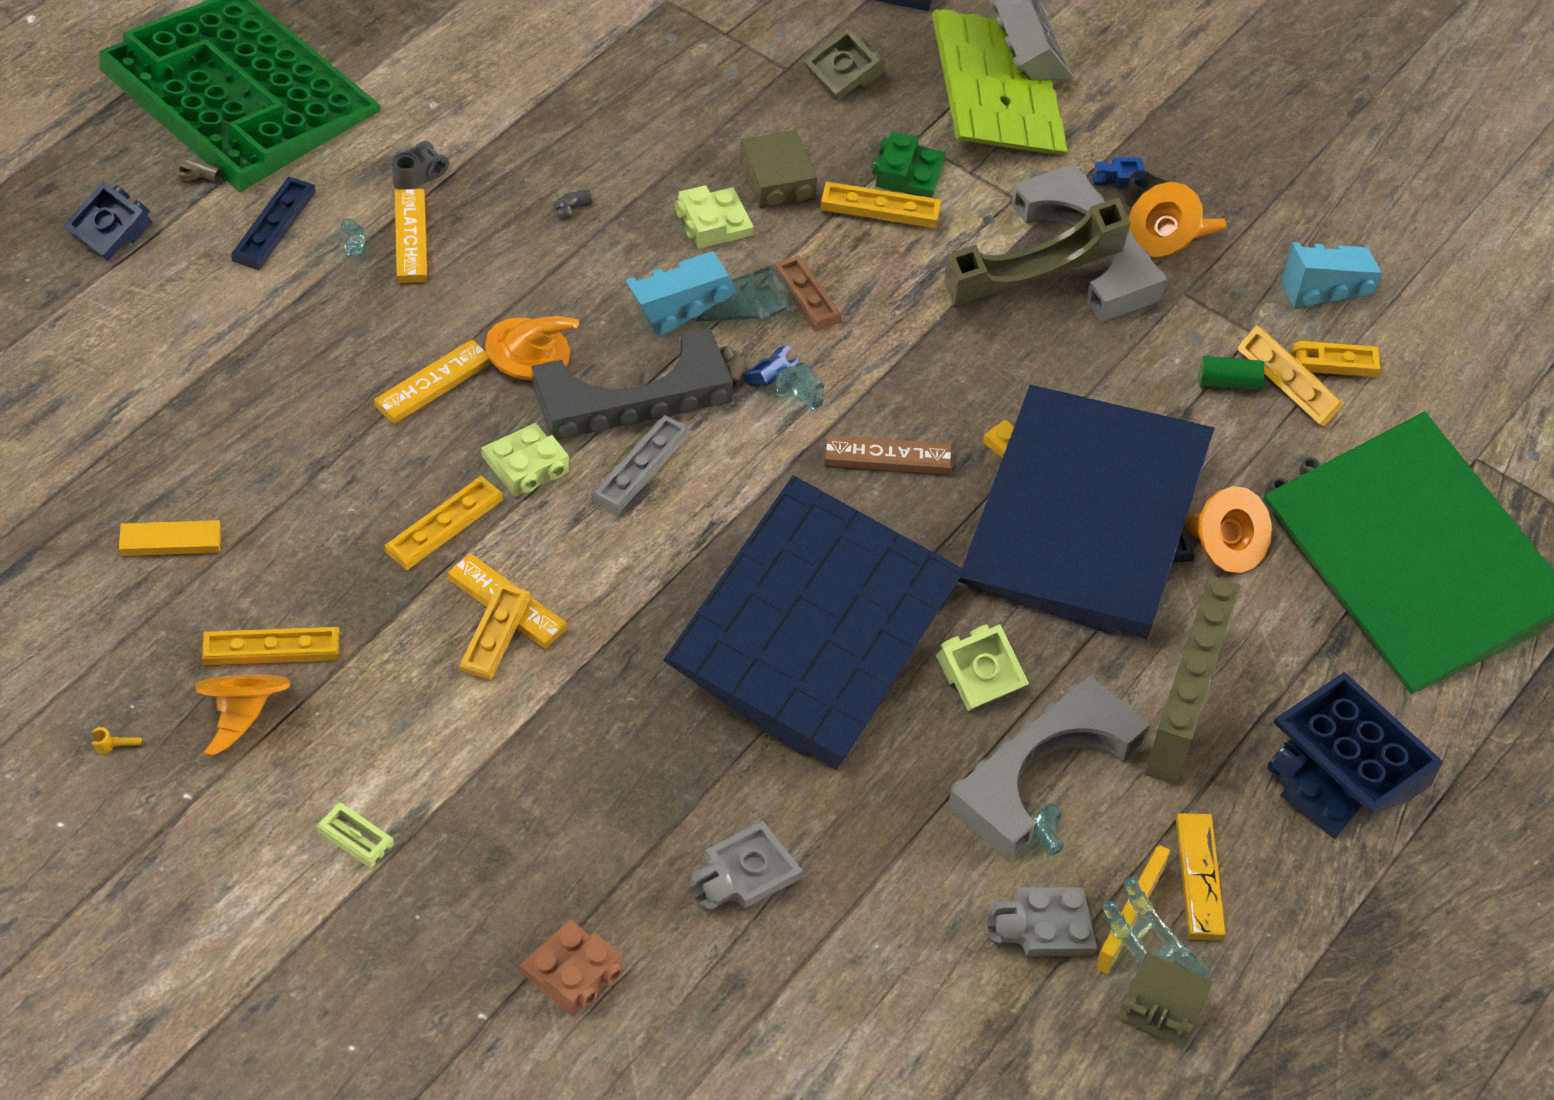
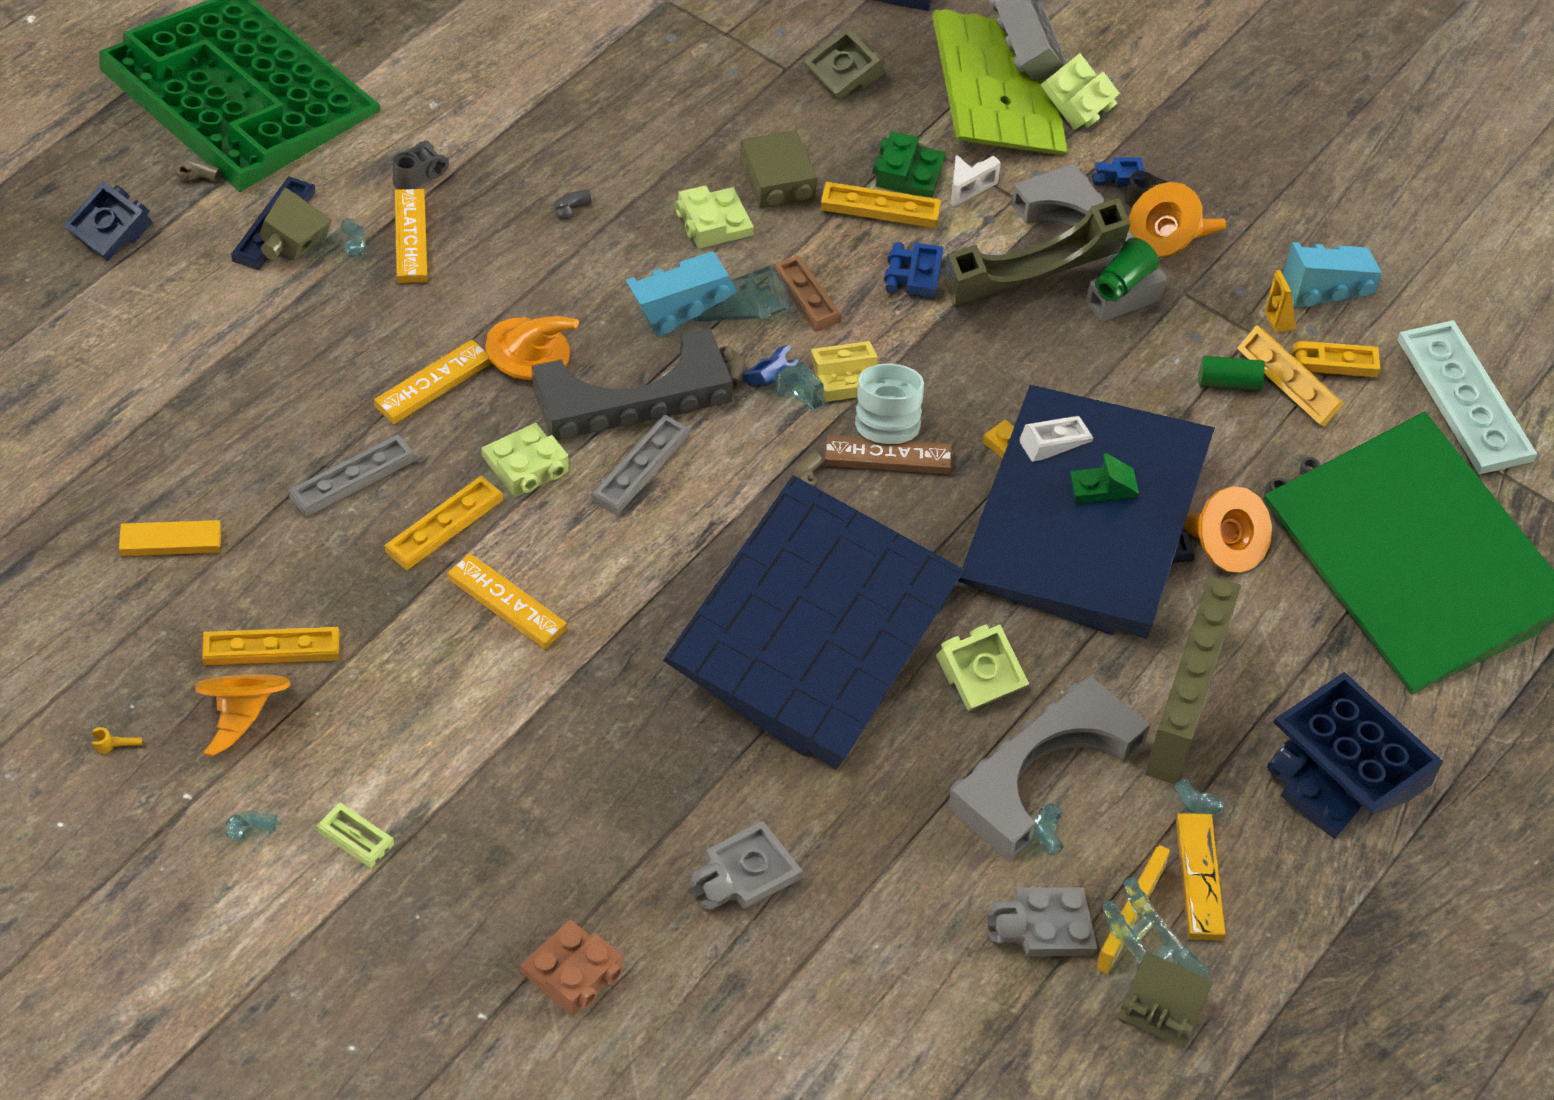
yellow tile [459,582,531,681] -> none
none -> clear light blue arm [225,810,278,840]
none -> olive torso [260,187,332,260]
none -> light grey tile [288,434,416,517]
none -> dark tan arm [793,451,823,486]
none -> light yellow slope [811,341,878,402]
none -> light aqua wheel [855,363,924,444]
none -> blue plate [884,242,944,298]
none -> white slope [950,155,1001,207]
none -> white slope [1020,416,1093,462]
none -> yellowish green plate [1040,53,1120,130]
none -> green slope [1070,453,1139,504]
none -> green plant [1095,237,1159,302]
none -> clear light blue arm [1174,778,1223,816]
none -> yellow slope [1264,270,1296,333]
none -> light aqua plate [1397,320,1537,474]

